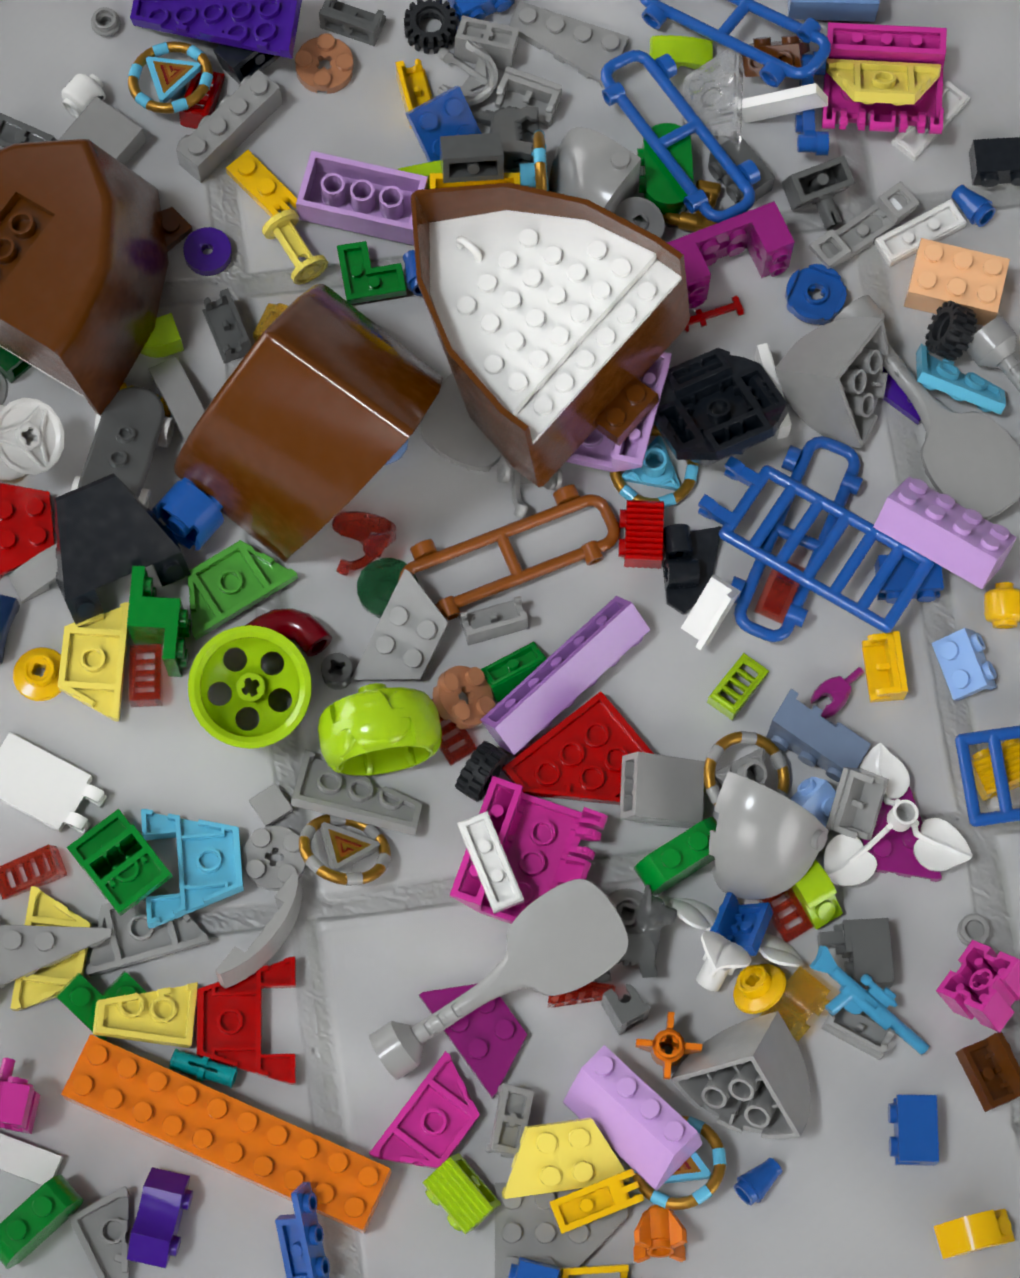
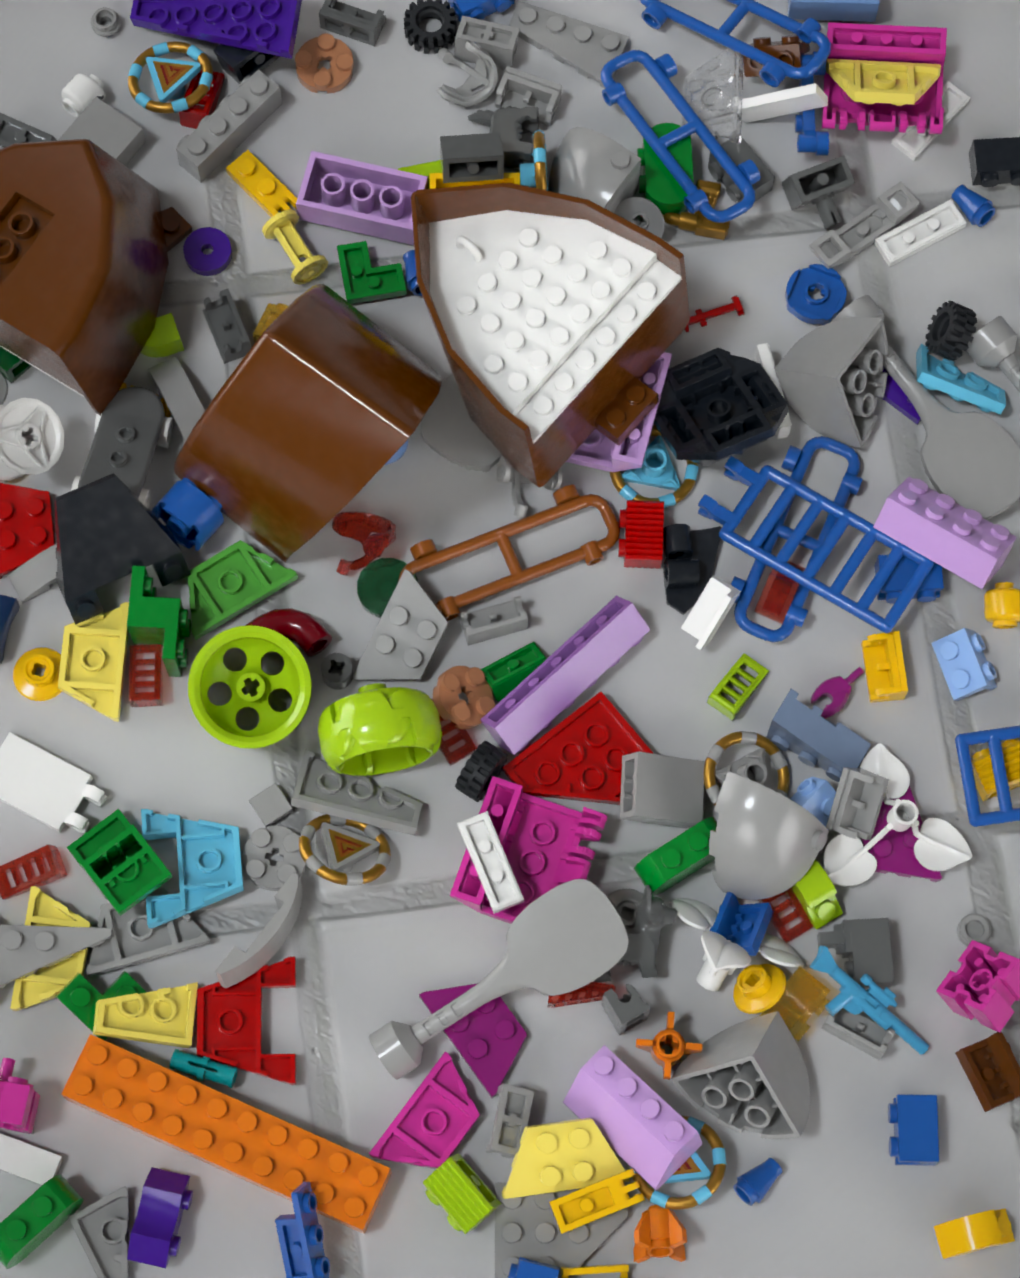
yellow hinge [395,59,433,129] -> none
blue plate [405,86,482,162] -> none
lime slope [649,35,713,72] -> none
magenta plate [667,201,795,309] -> none
light nougat brick [904,238,1010,326] -> none

